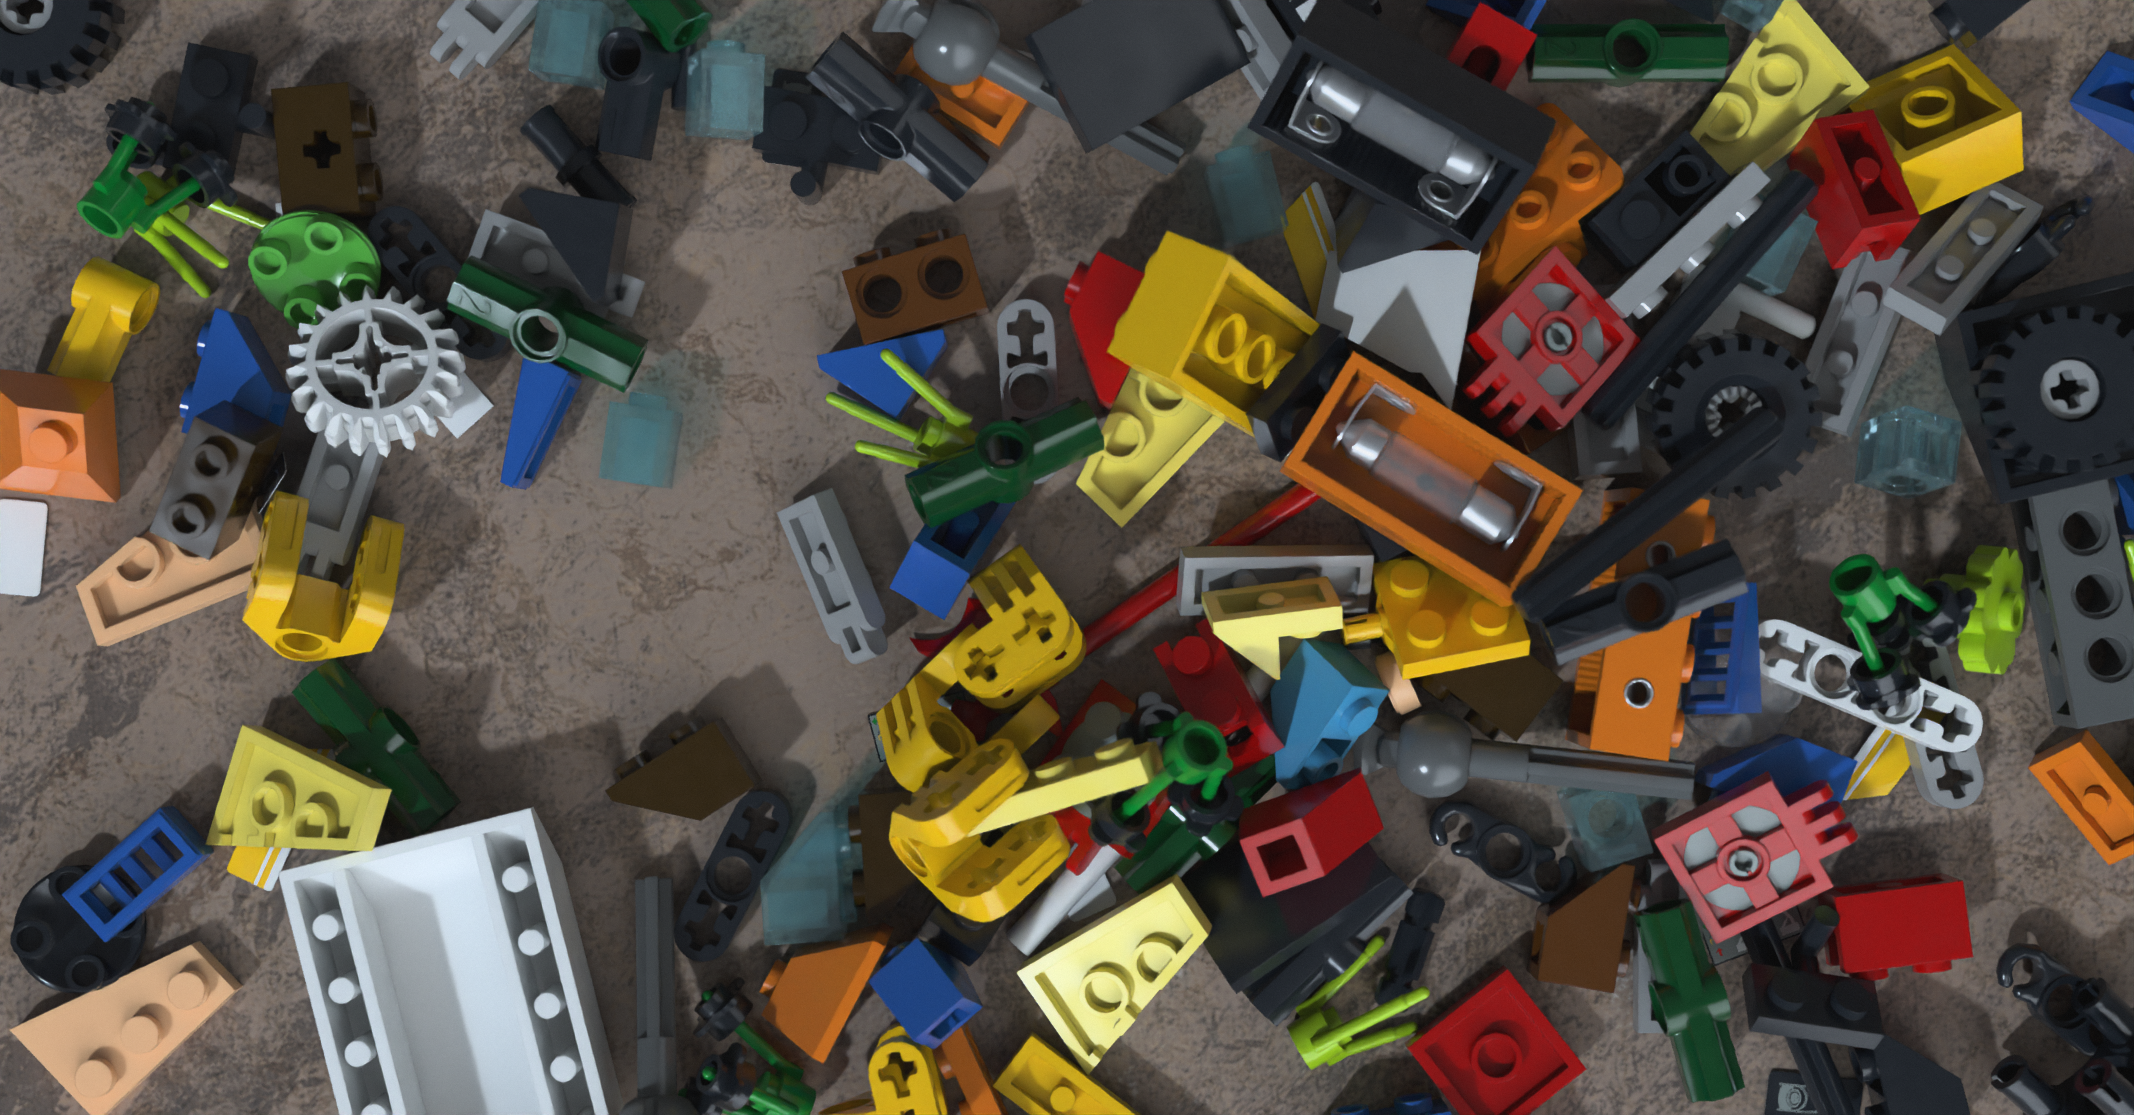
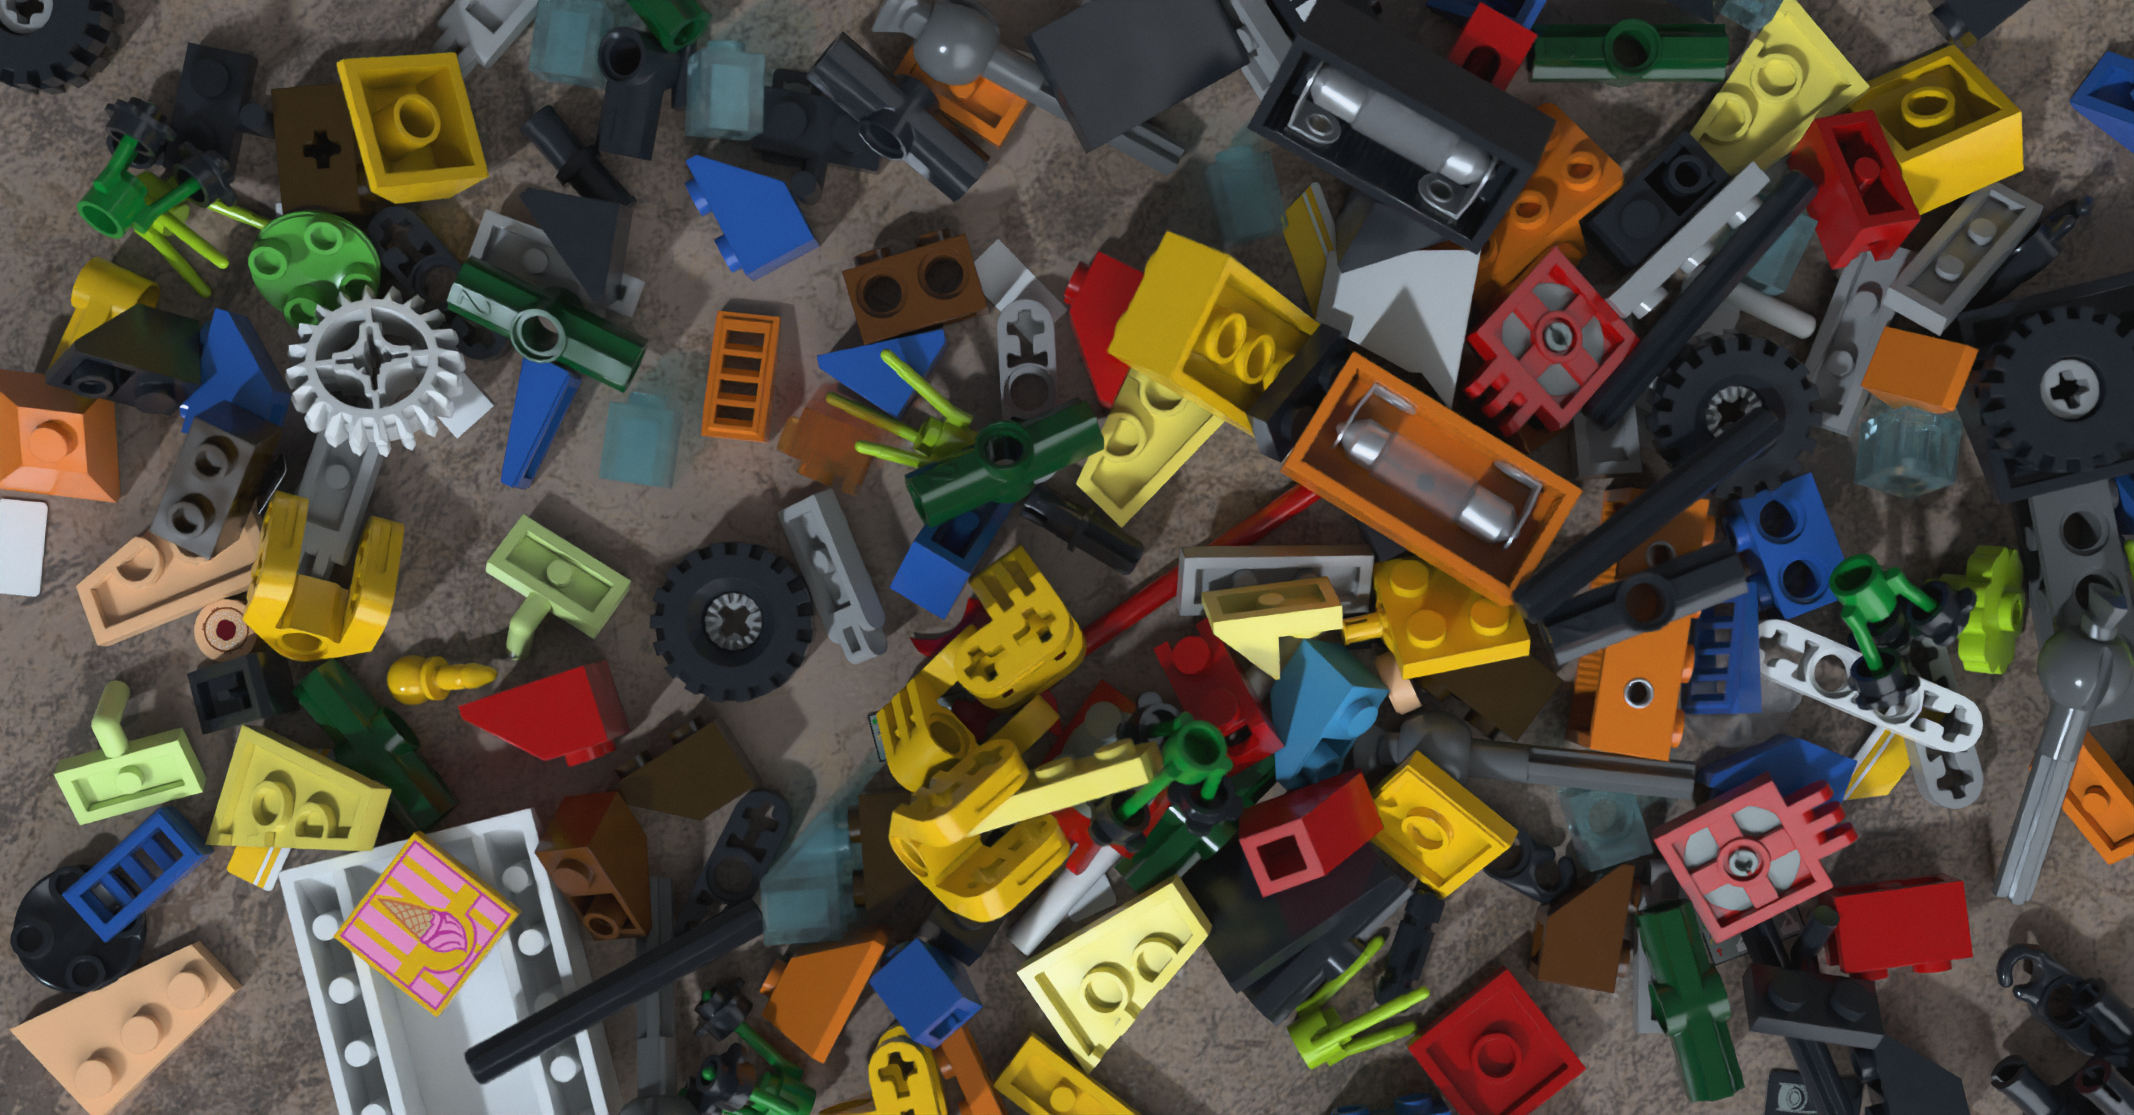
none -> black slope [45,303,201,416]
none -> yellowish green plate [54,681,207,825]
none -> black slope [187,650,300,735]
none -> light nougat tile [194,599,263,662]
none -> tile [333,830,522,1018]
none -> yellow slope [336,52,489,204]
none -> yellow bar [386,655,498,705]
none -> red slope [458,660,630,767]
none -> black axle [464,899,767,1085]
none -> yellowish green plate [486,514,631,661]
none -> reddish brown slope [534,791,652,941]
none -> black bush [650,542,817,703]
none -> blue slope [684,155,820,282]
none -> orange slope [701,310,782,444]
none -> clear orange brick [777,407,881,497]
none -> white sticker [974,239,1067,344]
none -> black axle [1020,482,1145,575]
none -> yellow tile [1370,750,1519,898]
none -> blue brick [1722,472,1845,620]
none -> orange slope [1860,326,1979,418]
none -> dark grey piece [1992,583,2134,905]

